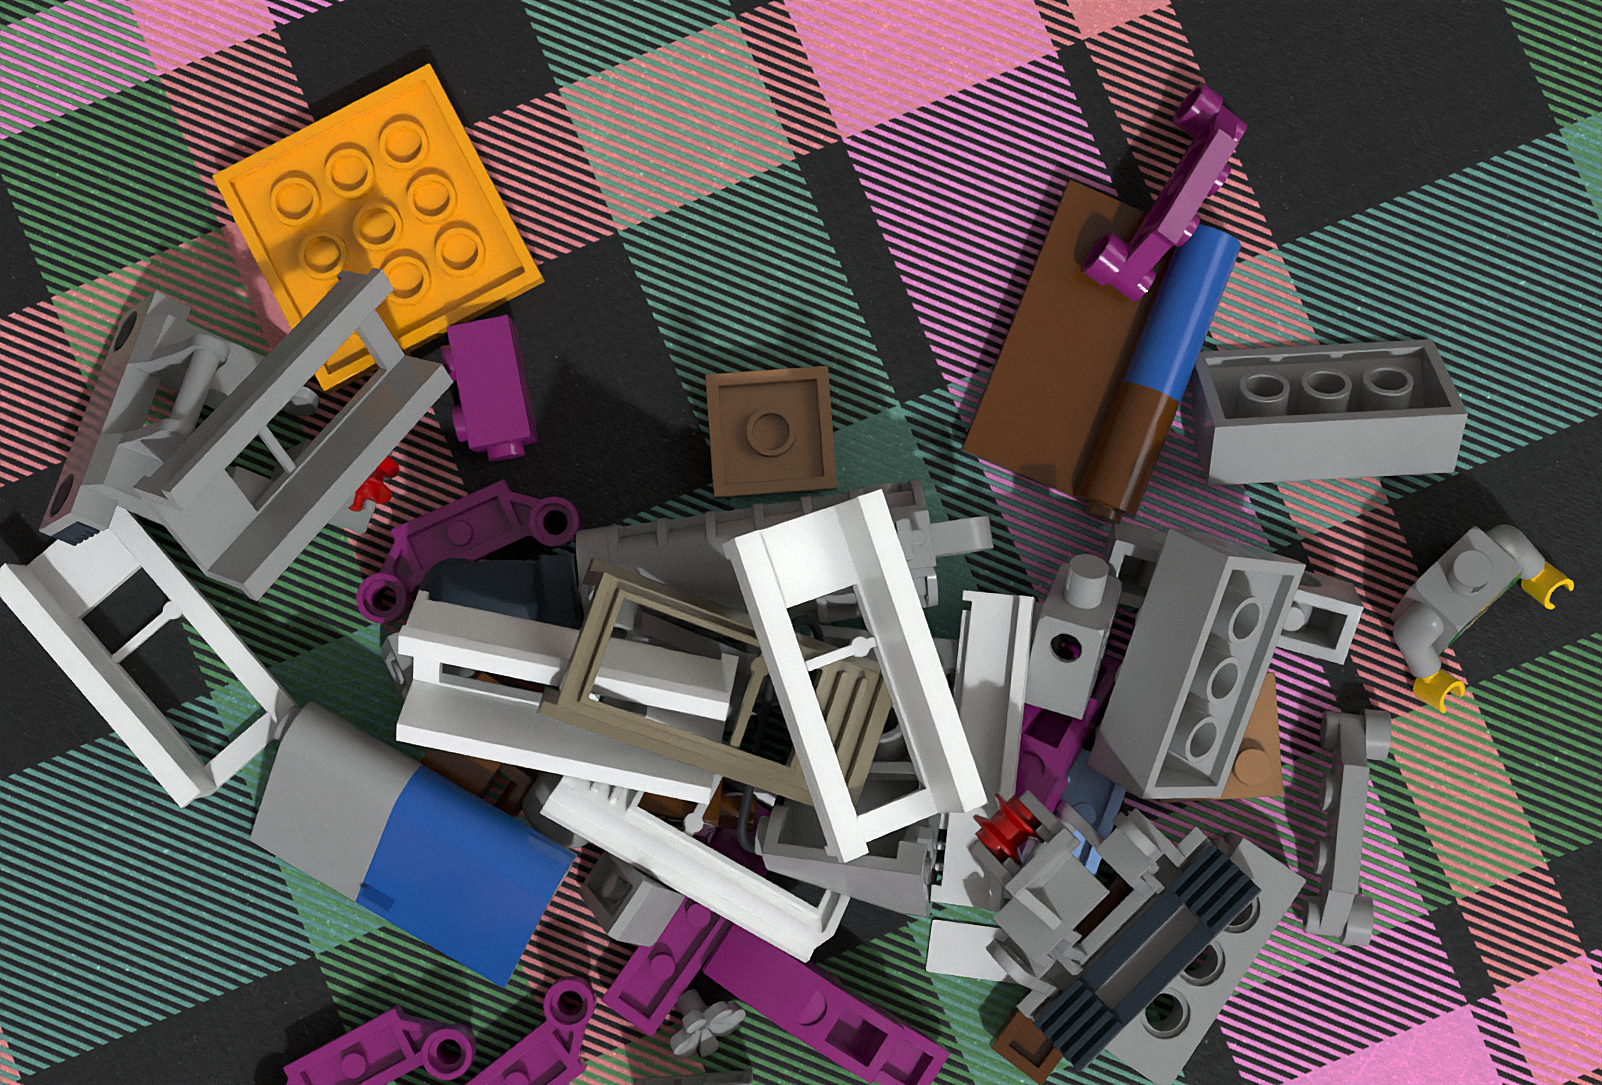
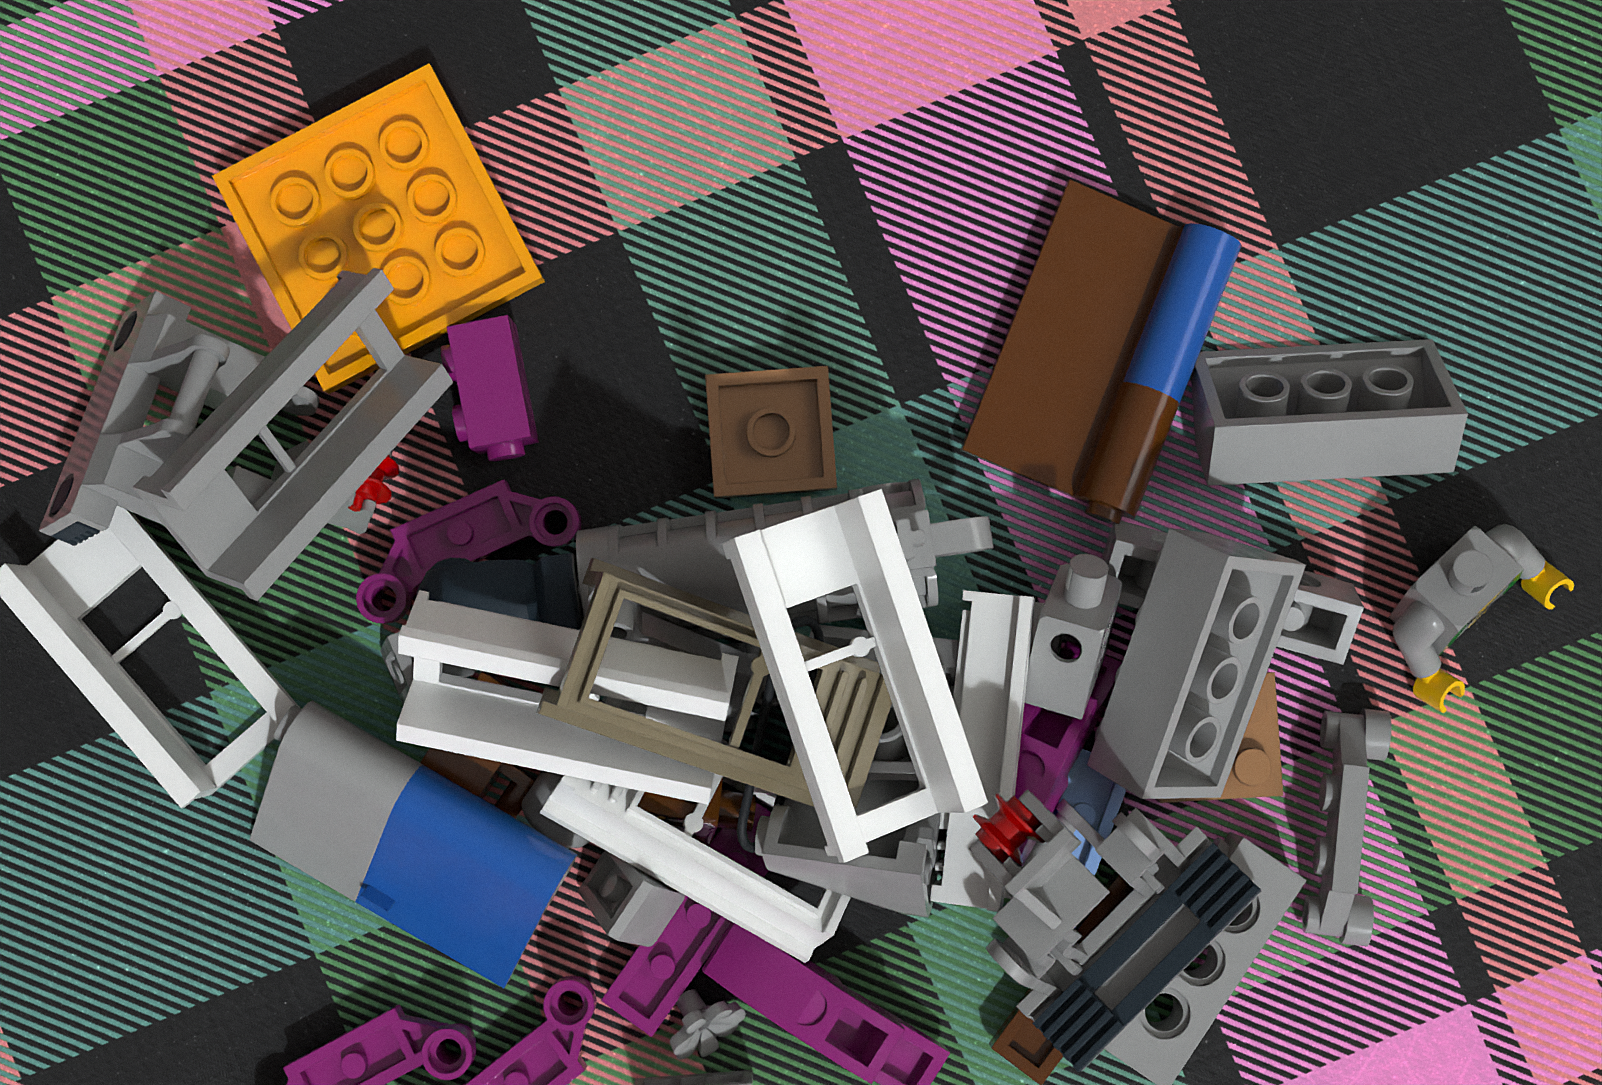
white sticker [926,919,1019,984] -> none
magenta plate [1081,82,1247,302] -> none

